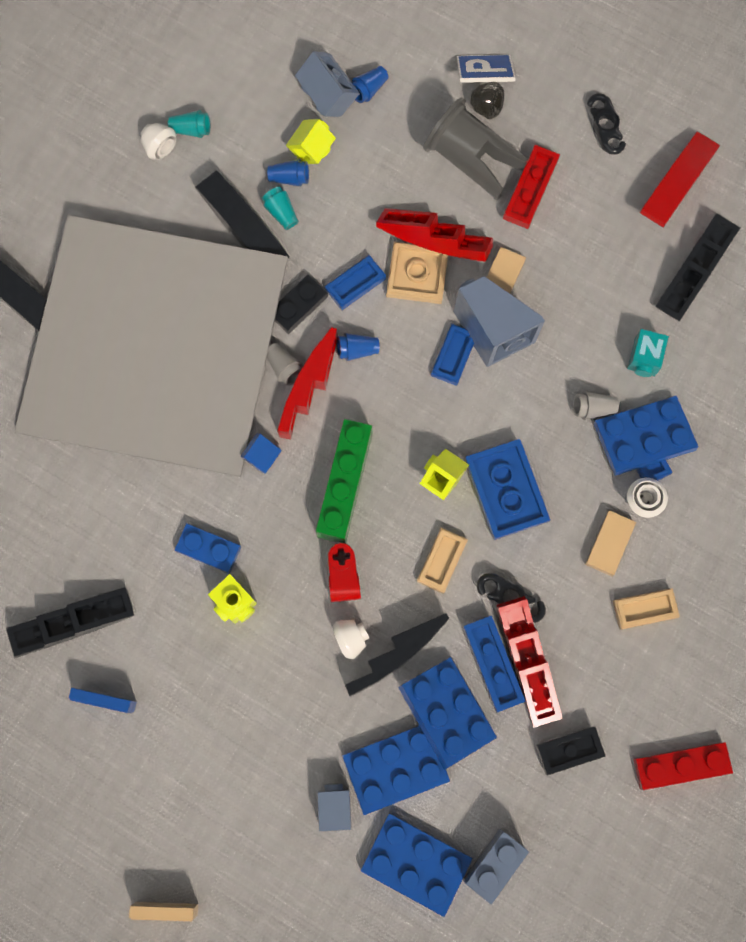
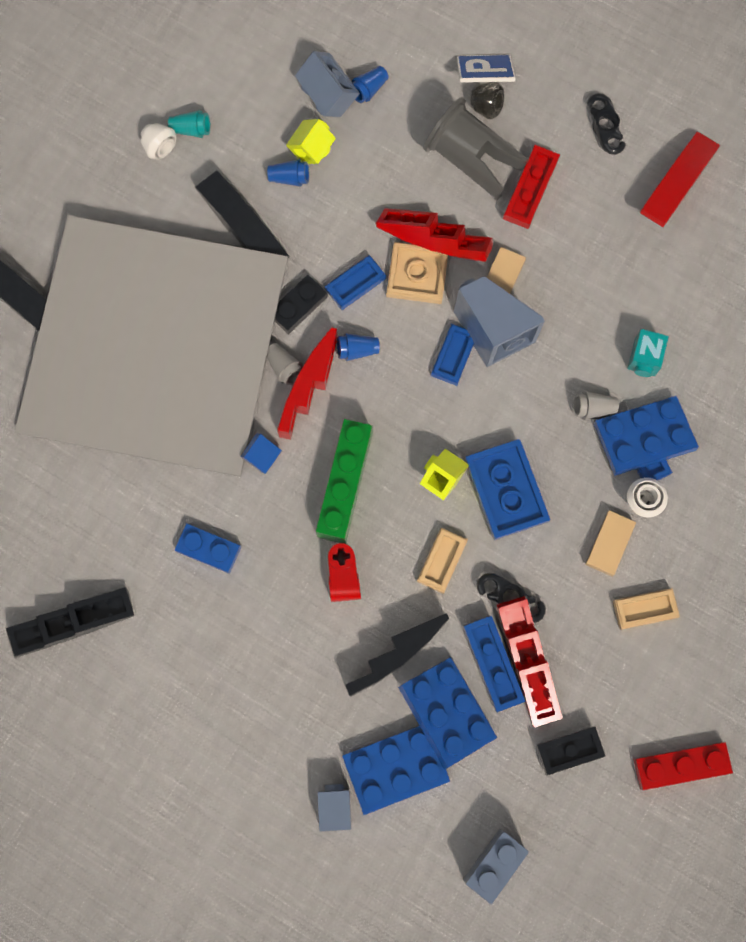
blue tile [69,688,137,713] -> none
tan tile [129,902,198,922] -> none
neon yellow brick [207,574,257,624] -> none
teal cone [262,186,299,230] -> none
white cone [332,619,369,659] -> none
blue plate [360,813,473,917] -> none
black slope [655,213,741,322] -> none

